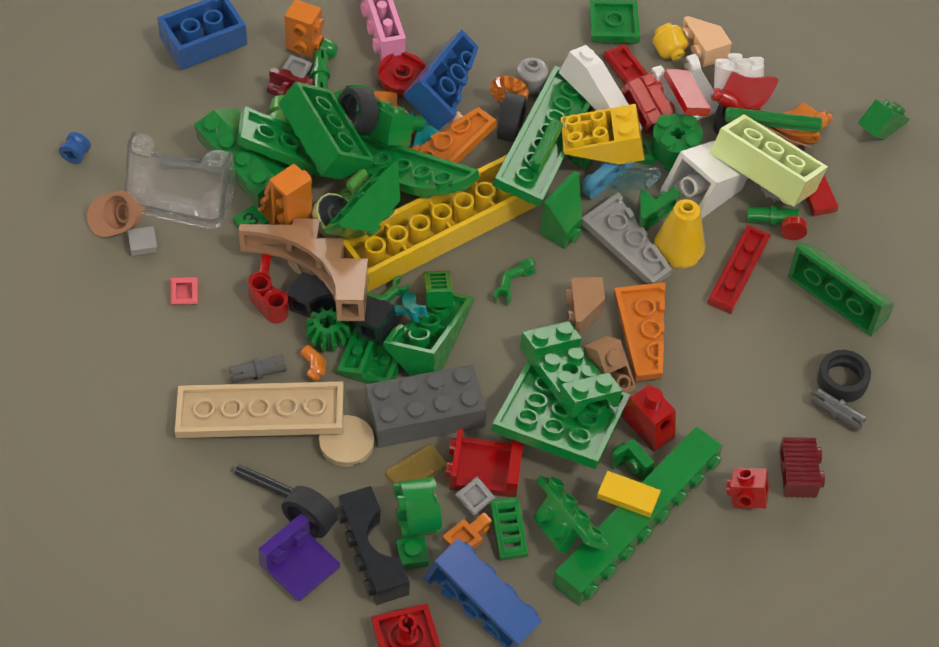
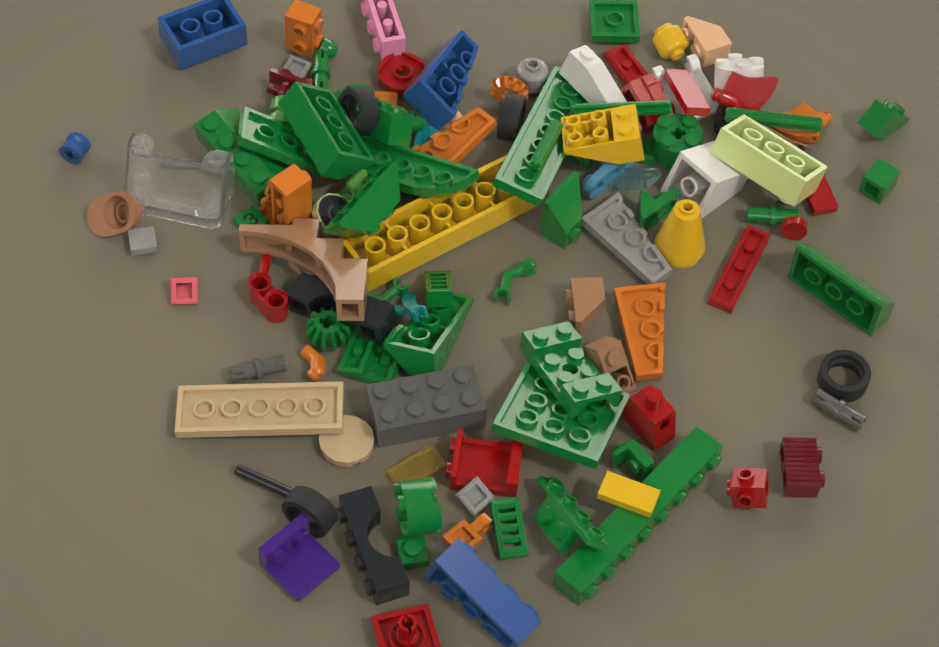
none -> green axle [572,100,672,115]
none -> green brick [858,158,901,204]

